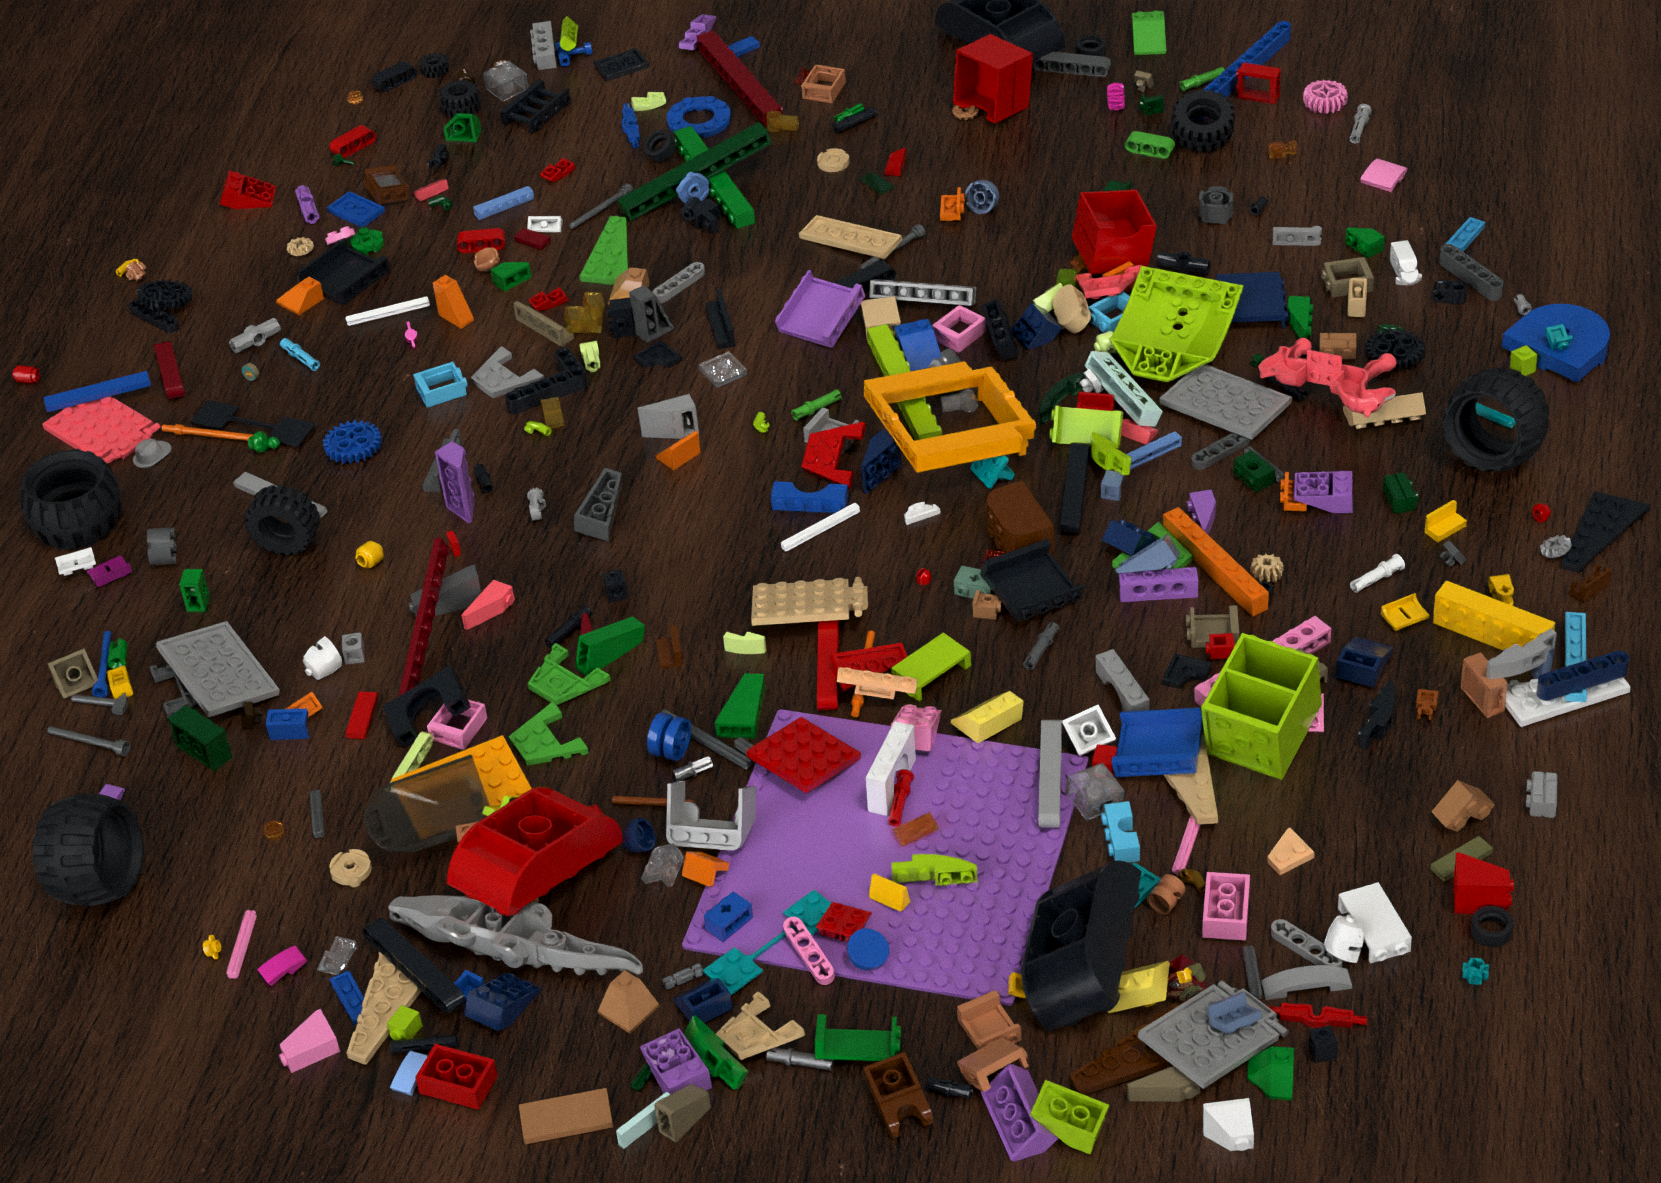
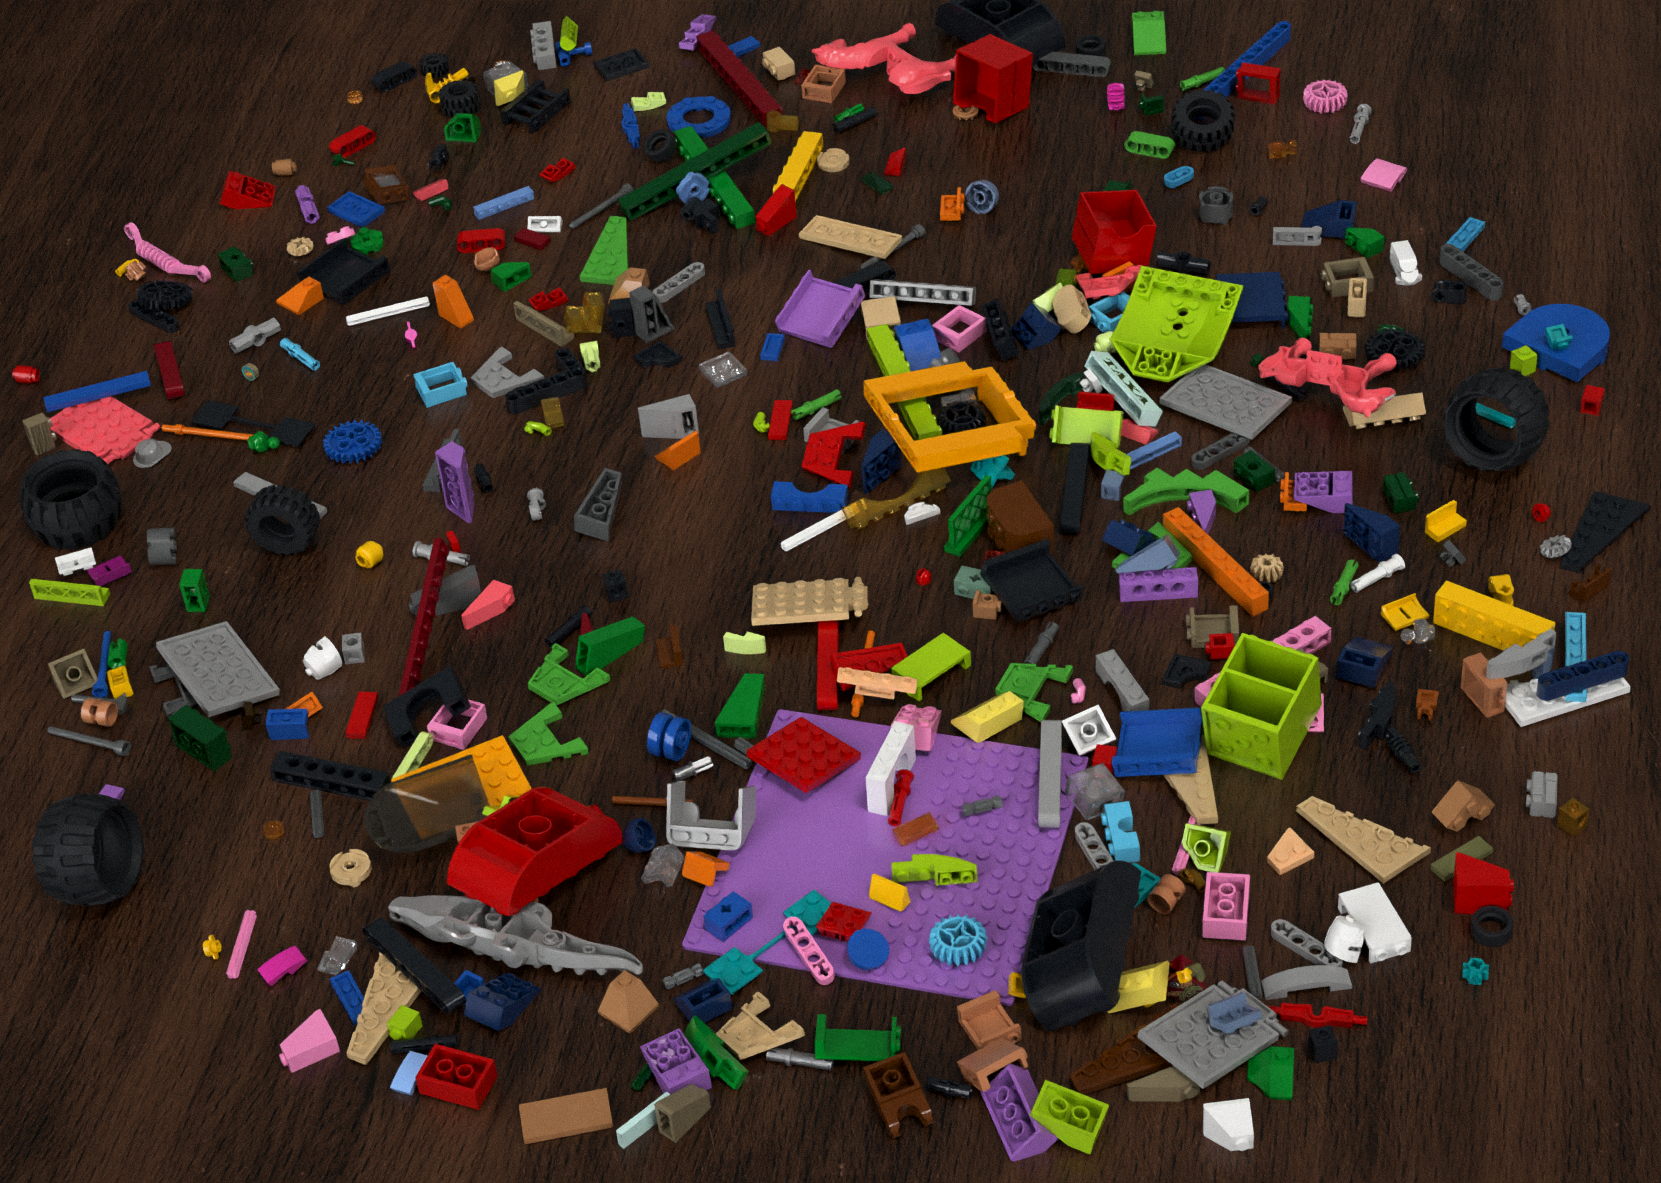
none -> dark tan brick [22,412,57,455]
none -> lime fence [29,579,111,606]
none -> nougat wheel [81,698,118,727]
none -> bright pink piece [124,222,211,283]
none -> dark green brick [217,246,254,282]
none -> black brick [270,751,391,803]
none -> medium nougat brick [272,159,297,176]
none -> light grey pin [413,541,470,566]
none -> yellow piece [425,68,469,103]
none -> light yellow slope [494,70,525,106]
none -> red slope [756,184,797,236]
none -> blue tile [760,333,785,361]
none -> tan brick [762,47,795,81]
none -> red tile [768,400,793,440]
none -> yellow brick [773,131,823,202]
none -> coral animal [812,23,956,94]
none -> clear yellow arch [841,467,950,529]
none -> medium azure gear [929,914,987,967]
none -> black gear [937,400,986,435]
none -> green fence [944,475,992,557]
none -> dark grey axle [962,795,1003,816]
none -> bright green wing [995,663,1073,722]
none -> bright pink arm [1070,678,1086,704]
none -> light grey beam [1075,822,1114,870]
none -> bright green arch [1124,468,1249,515]
none -> dark azure plate [1164,166,1194,188]
none -> lime slope [1182,823,1231,873]
none -> tan wing [1296,796,1431,884]
none -> dark blue slope [1301,200,1357,239]
none -> bright green pin [1330,560,1359,605]
none -> dark blue slope [1343,503,1400,563]
none -> black hinge [1385,727,1422,773]
none -> clear animal [1401,619,1435,645]
none -> pearl gold brick [1557,798,1589,837]
none -> red brick [1580,385,1605,416]

